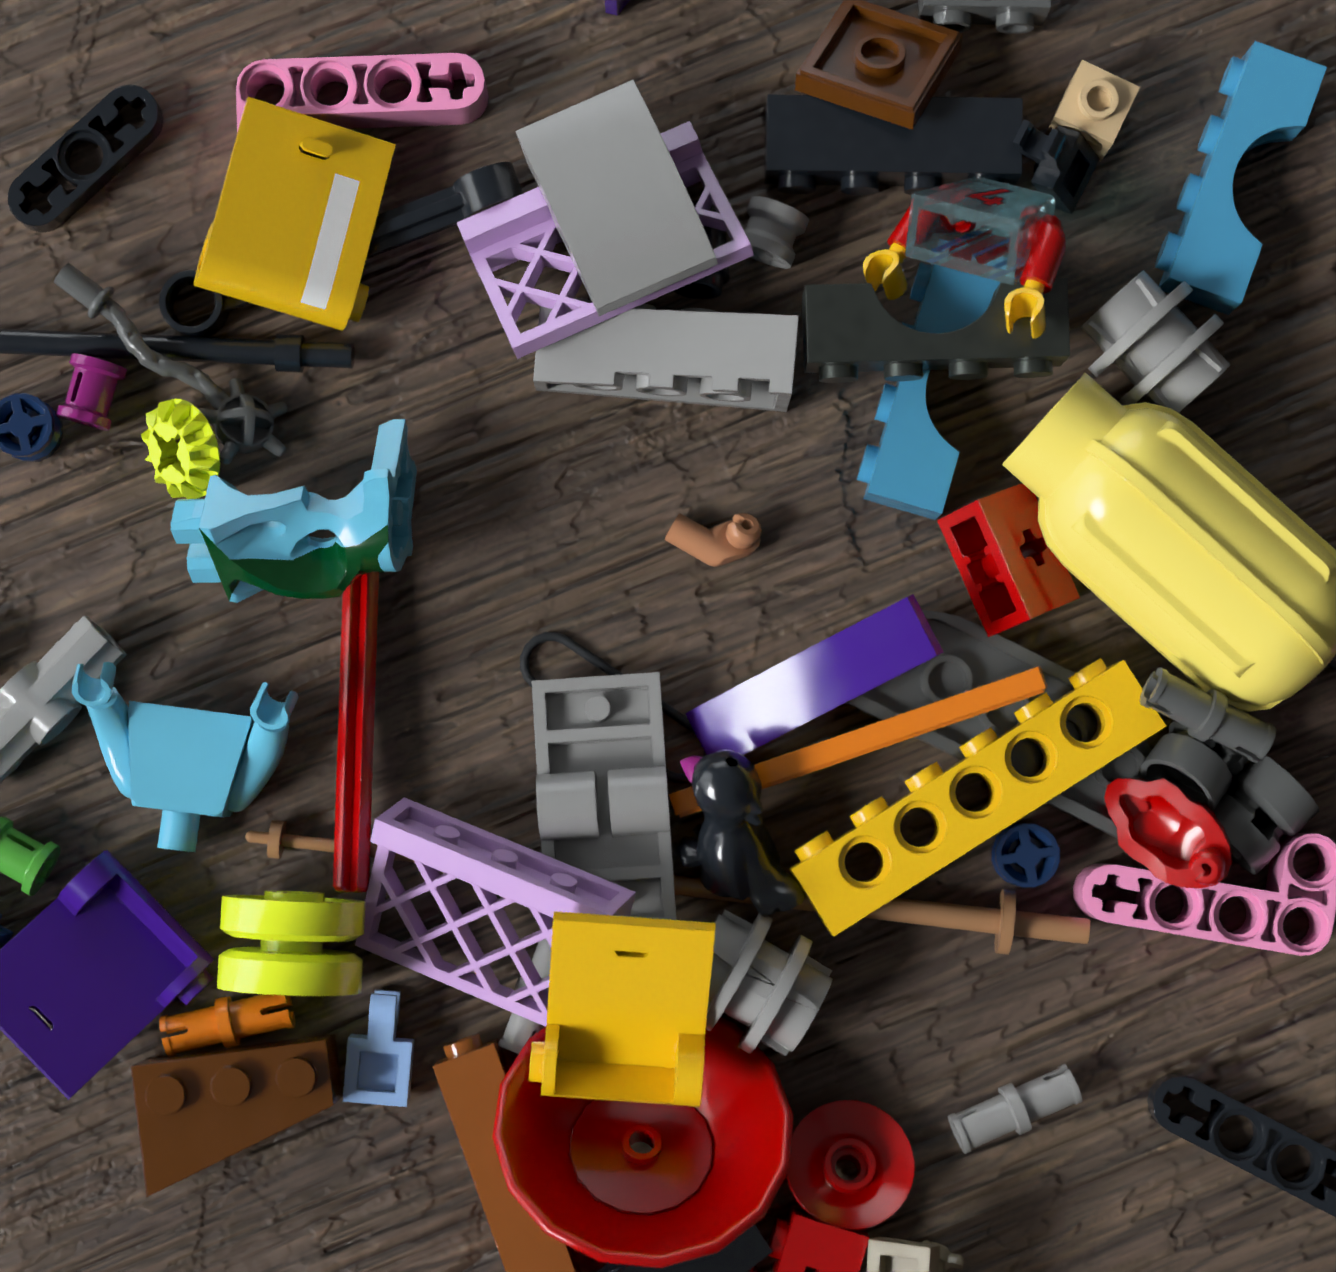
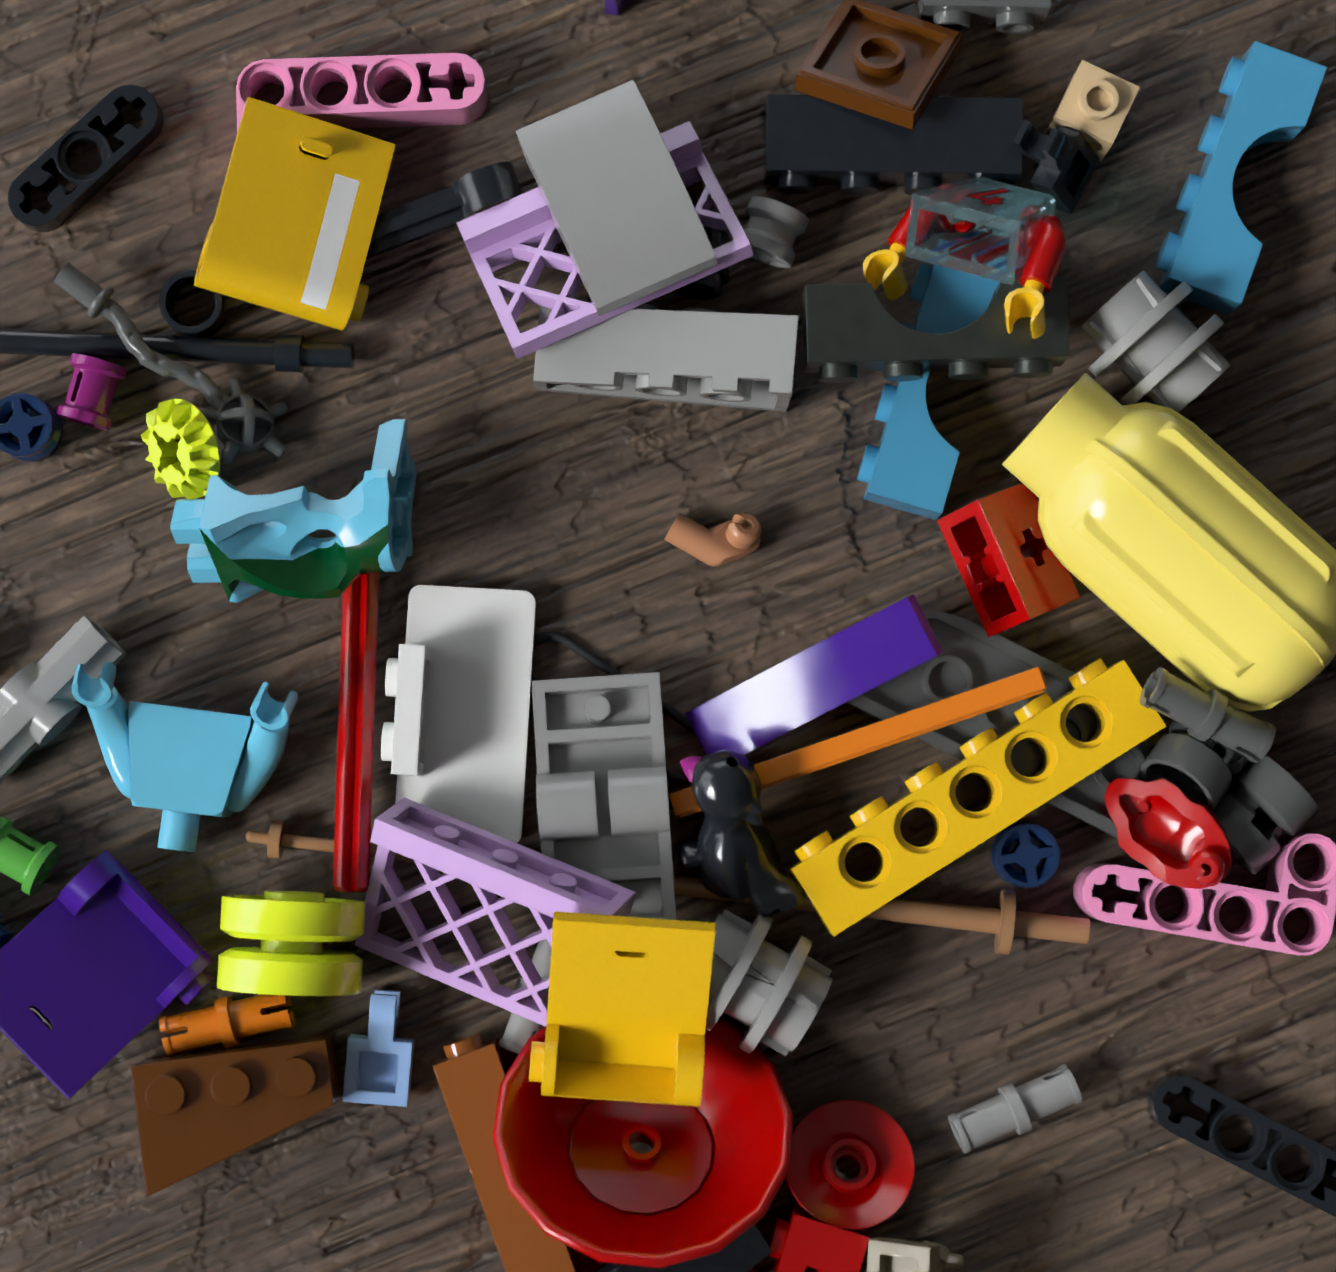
none -> white bracket [381,585,536,843]

